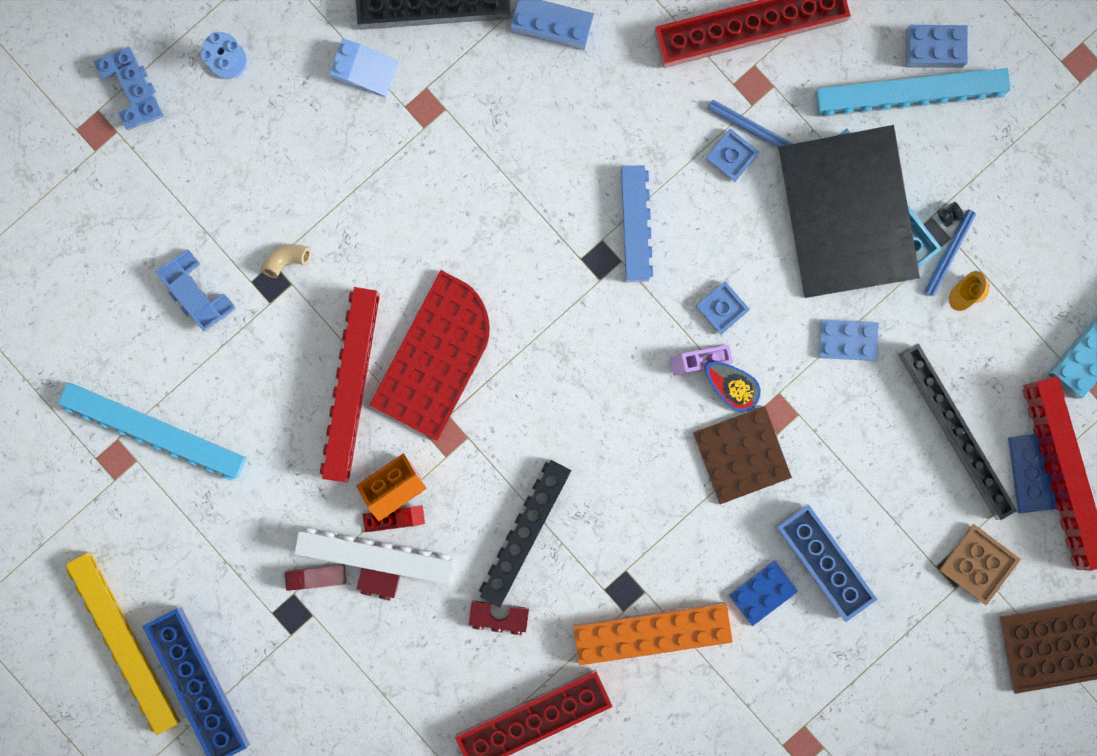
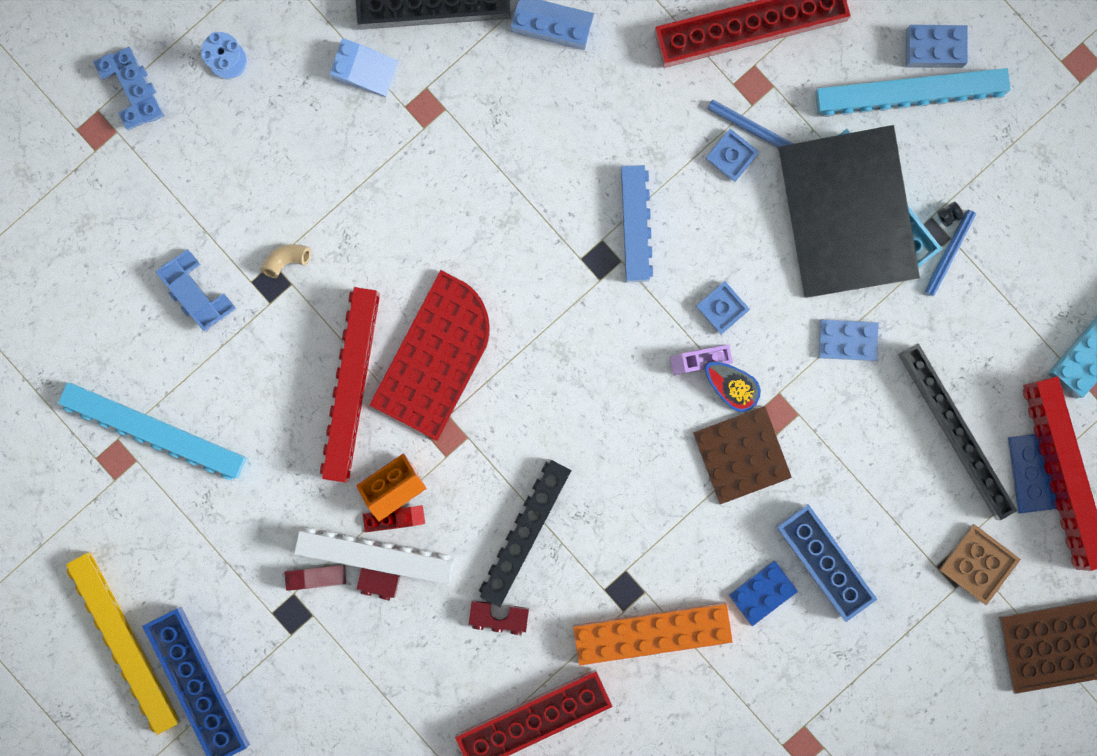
light orange piece [949,271,990,311] -> none

